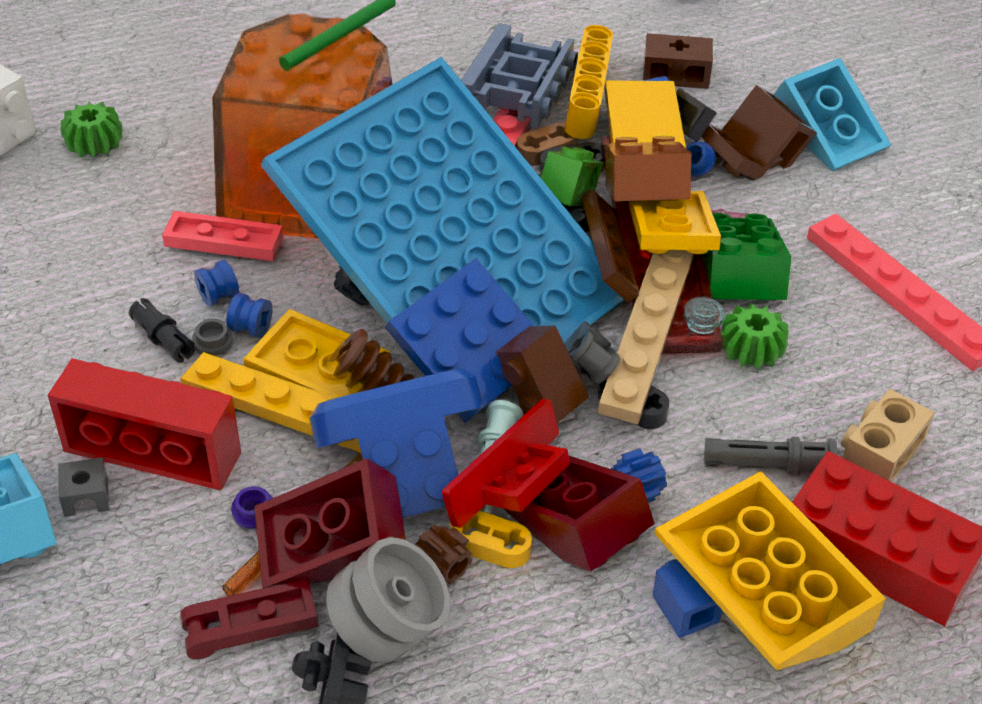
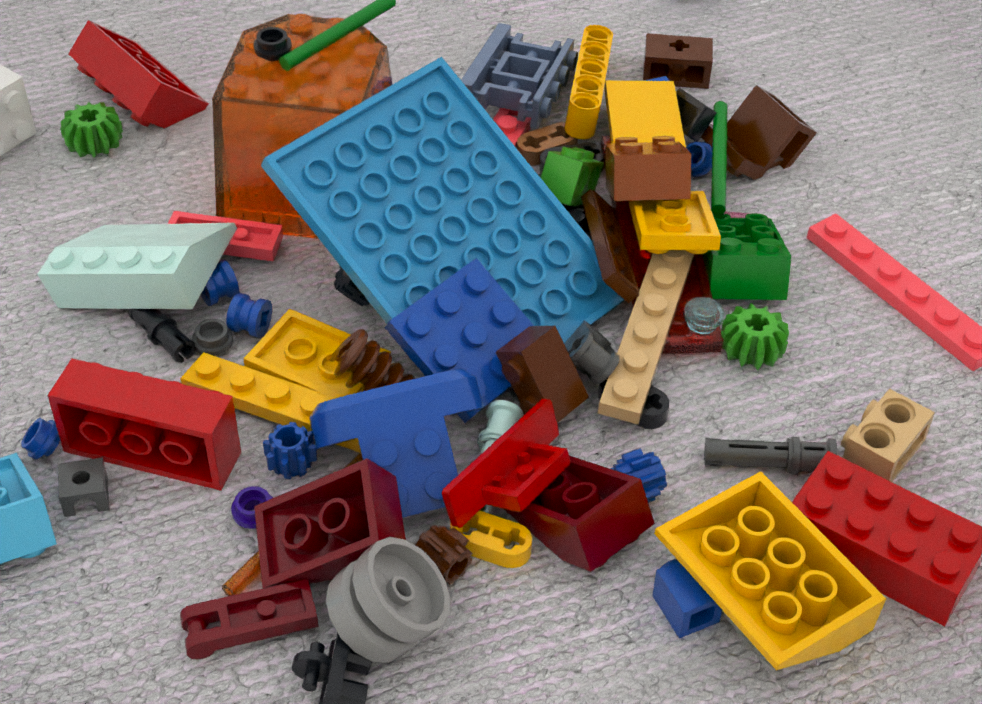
medium azure slope [774,58,891,171] -> none
none -> blue plate [21,418,60,460]
none -> light aqua slope [37,223,237,309]
none -> red slope [68,20,209,128]
none -> black plate [253,27,292,61]
none -> blue gear [263,422,318,479]
none -> green bar [711,101,728,215]

